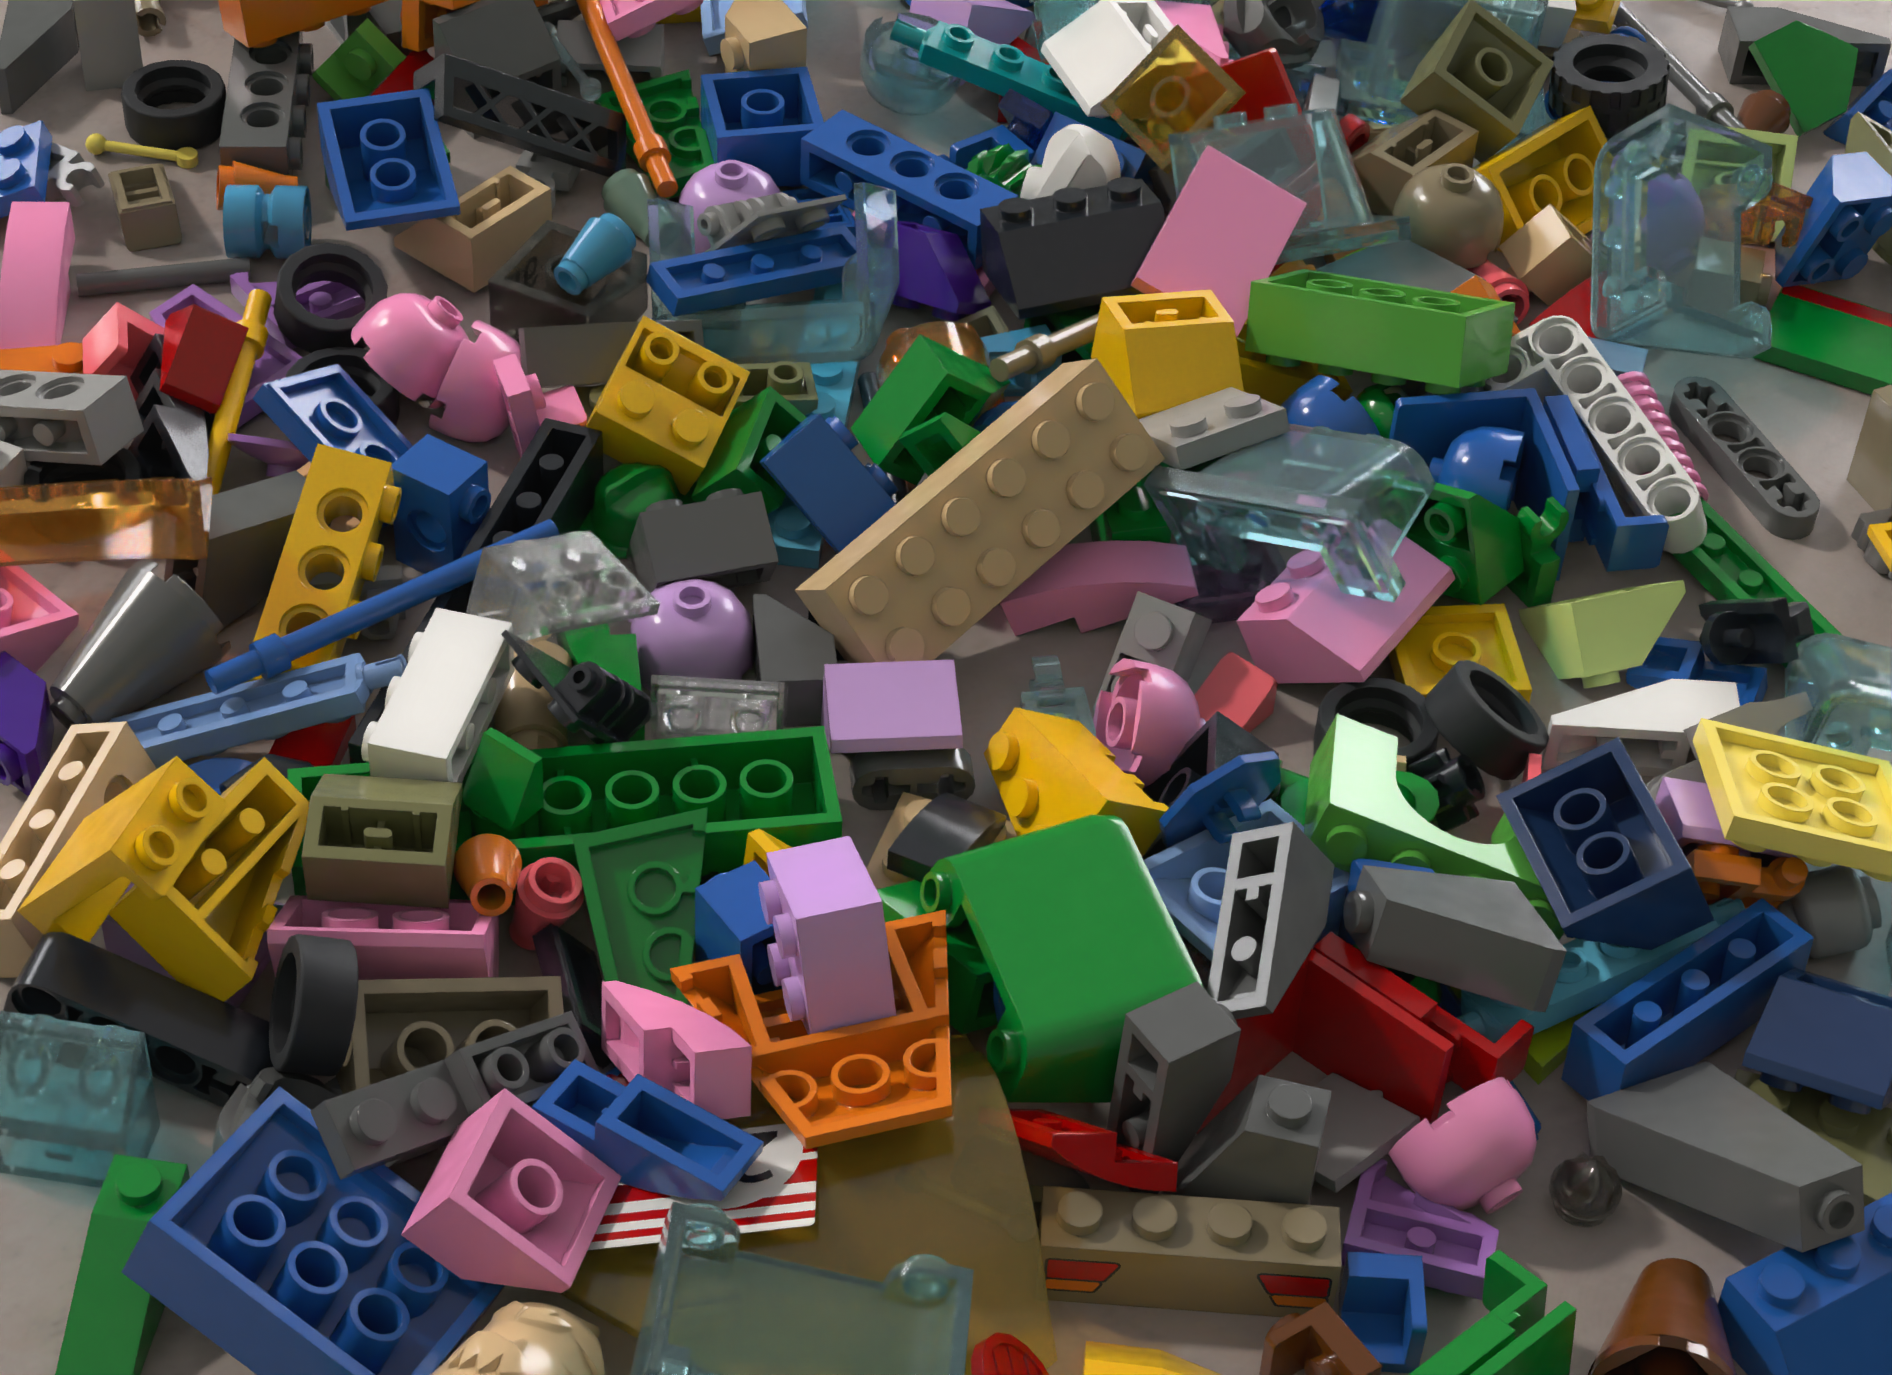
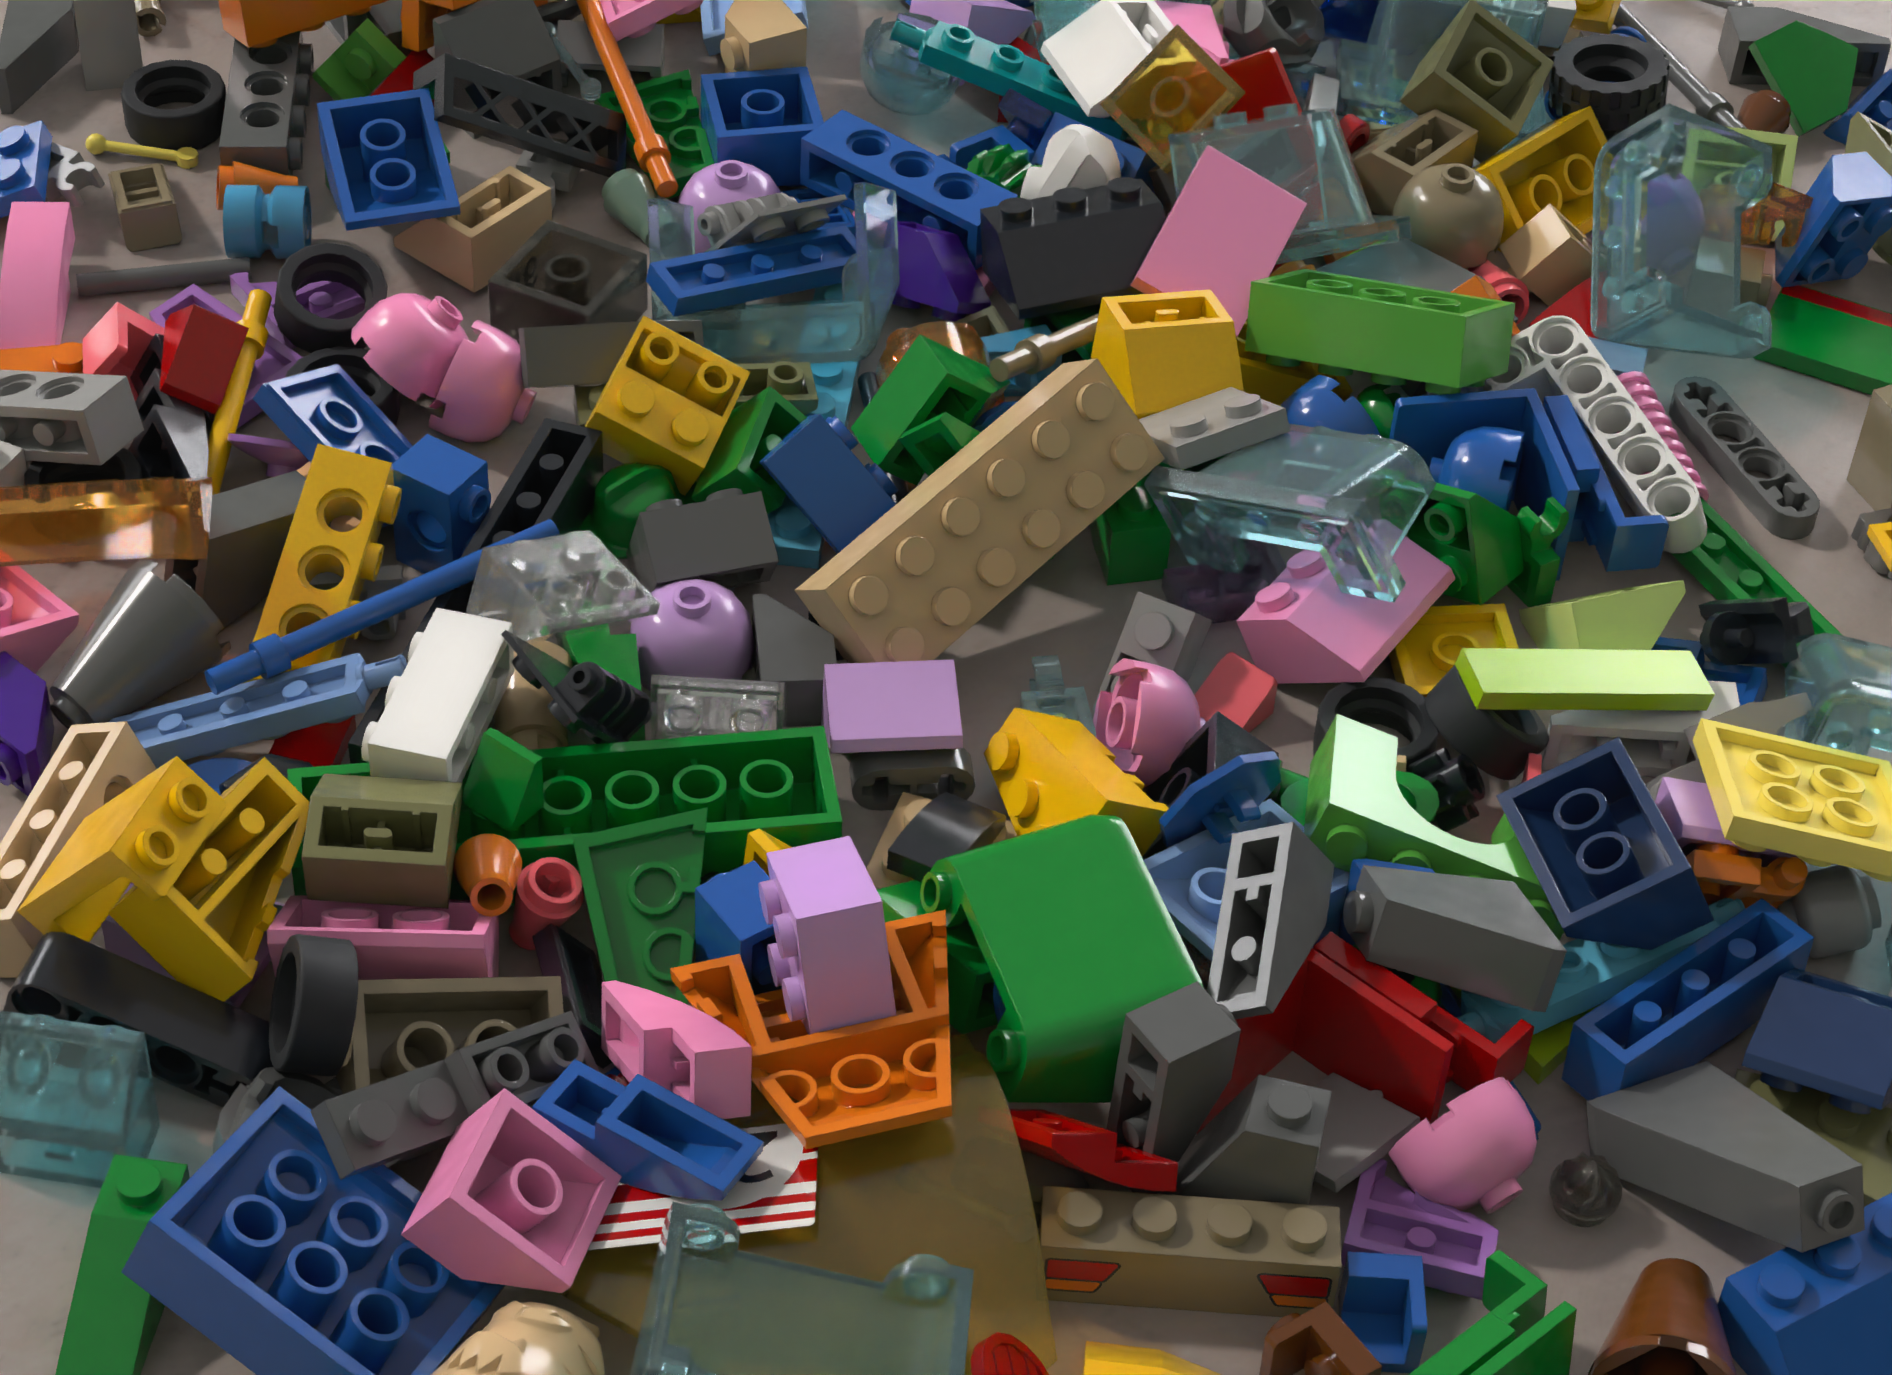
bright pink slope [493,353,587,459] -> none
dark azure cone [553,213,636,295] -> none
bright pink slope [1000,540,1199,636] -> none
none -> tile [1455,648,1715,711]

